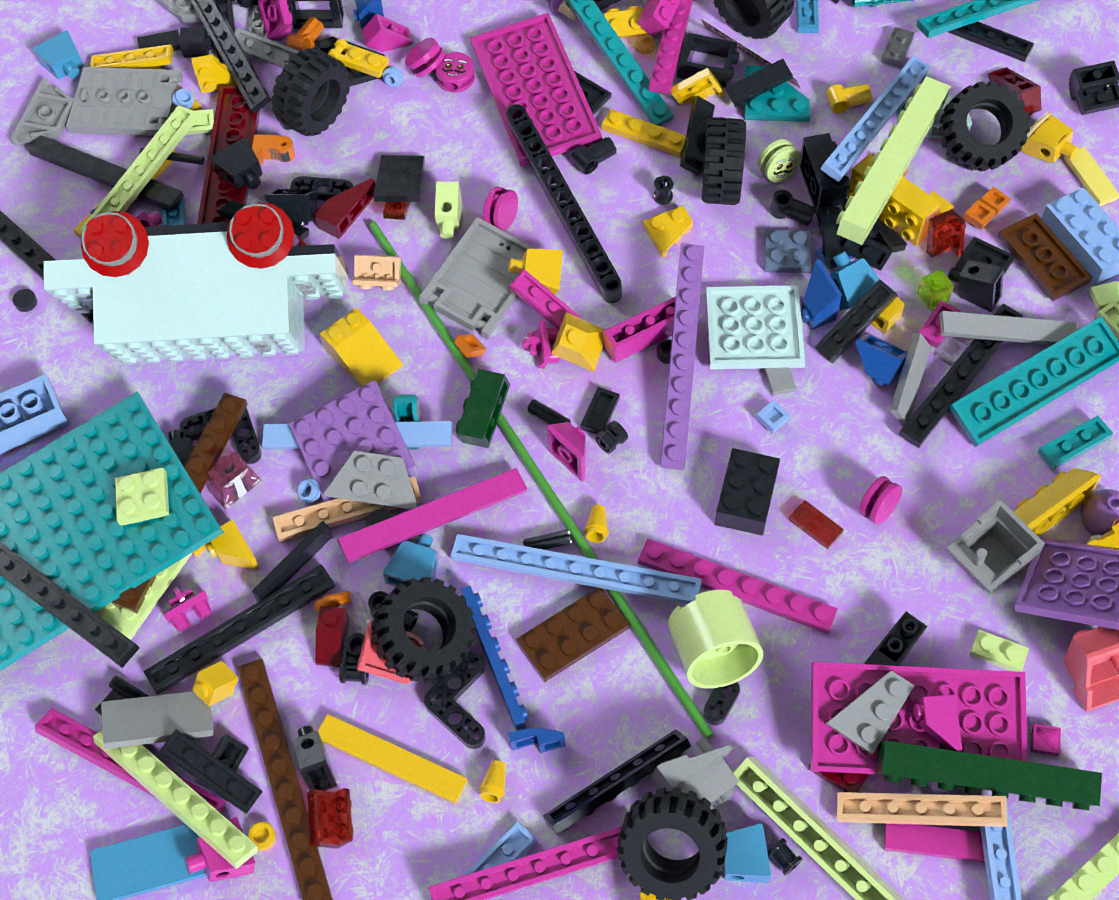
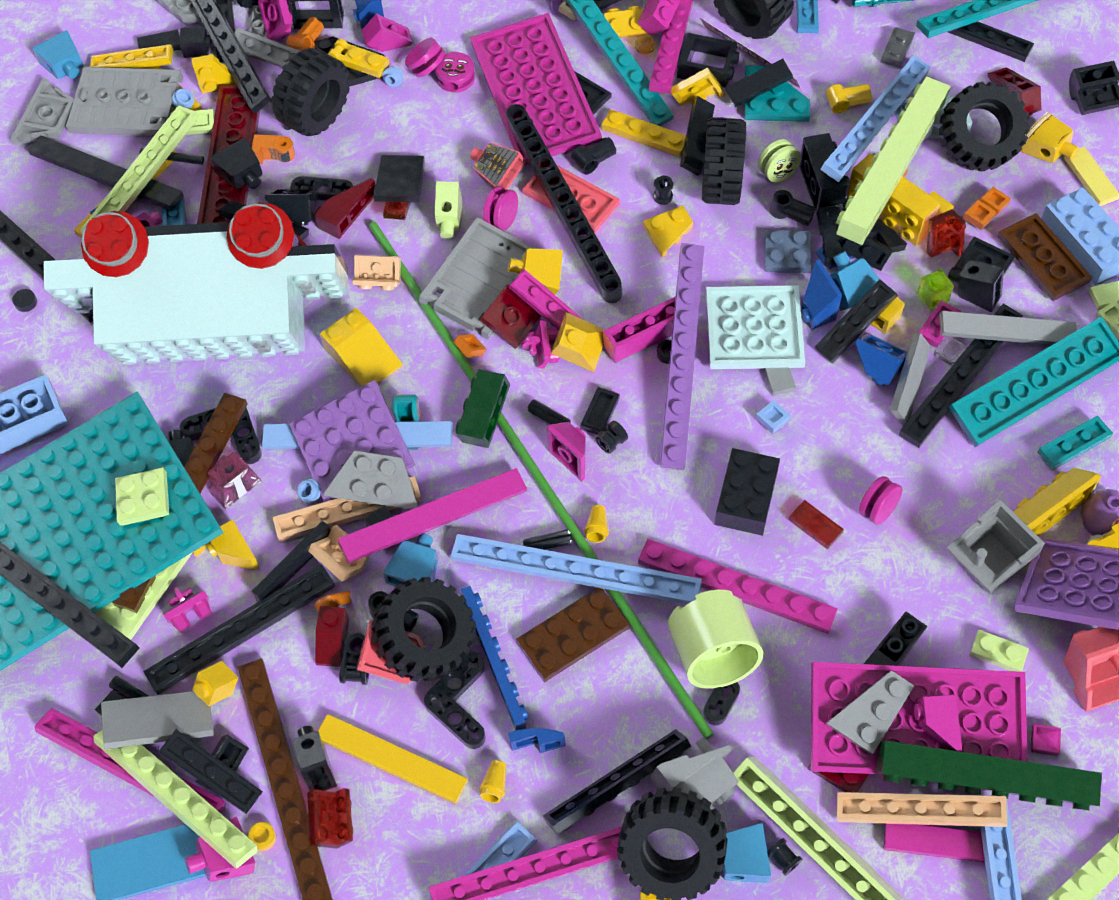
none -> light nougat bracket [308,525,370,582]
none -> torso [470,143,526,189]
none -> dark red plate [480,284,541,349]
none -> coral tile [522,165,620,233]

